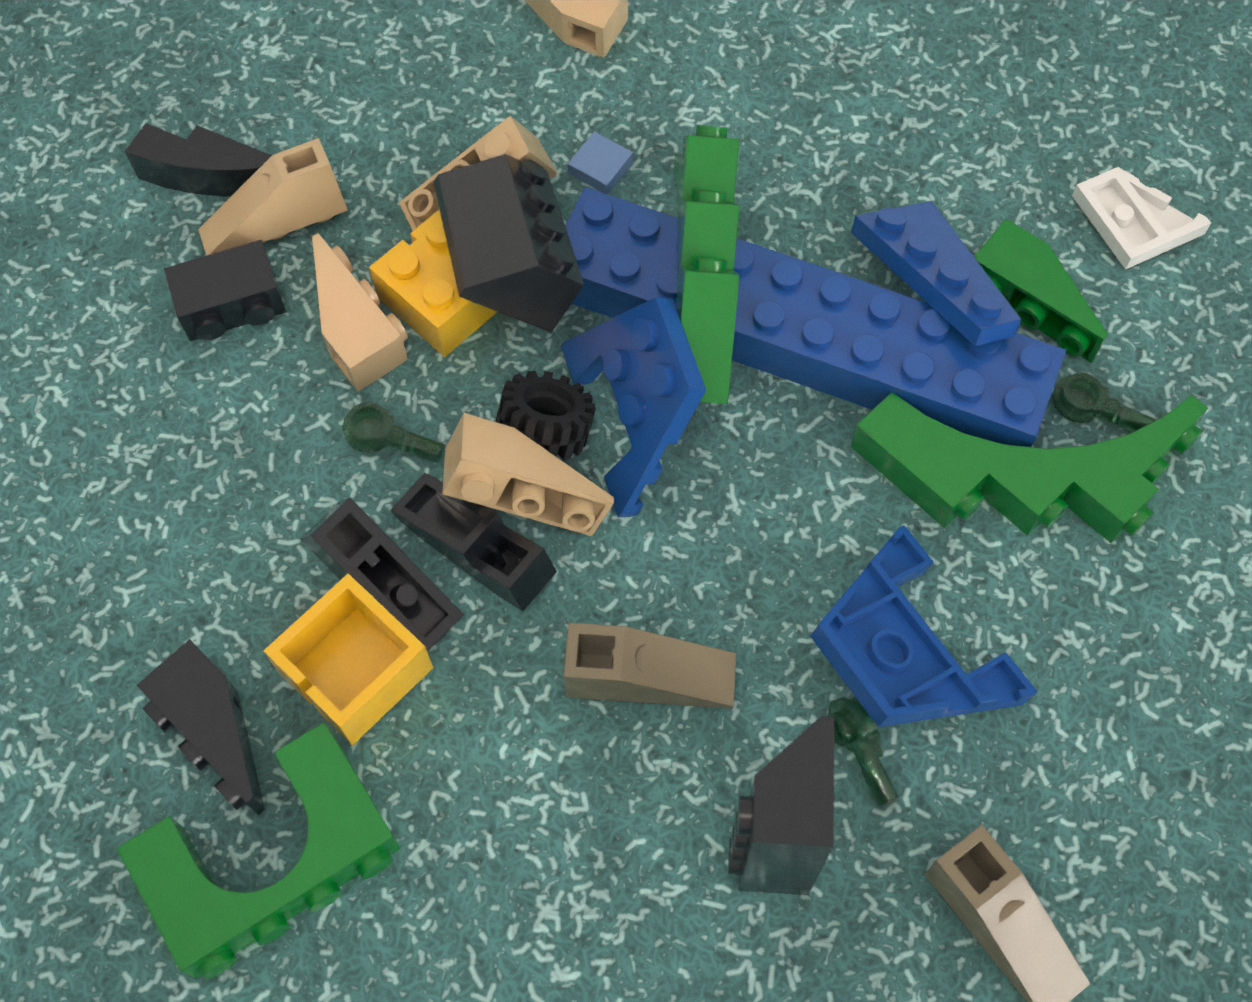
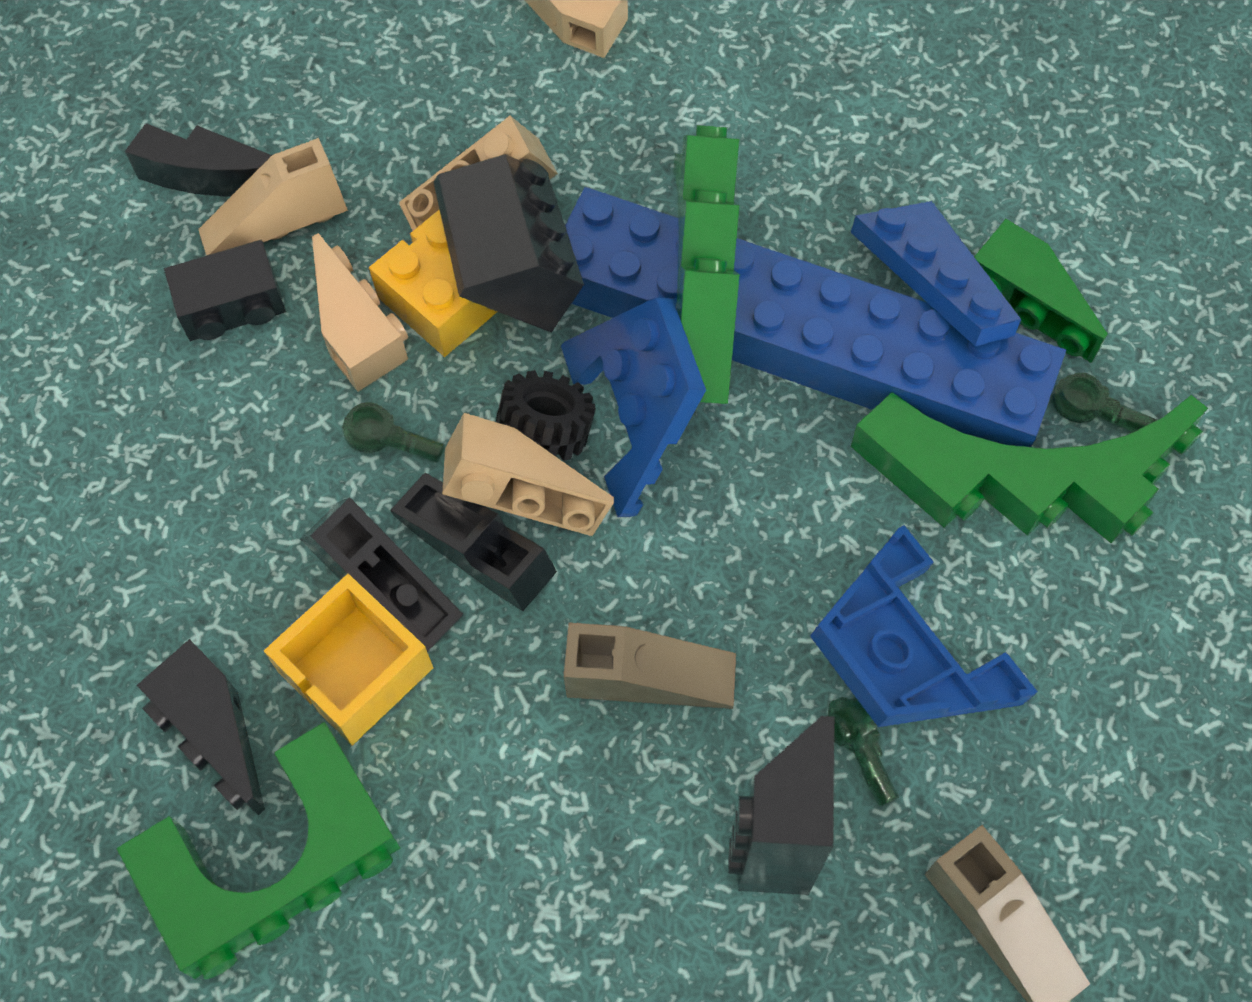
medium blue tile [567,131,634,194] -> none
white wing [1072,167,1211,270] -> none

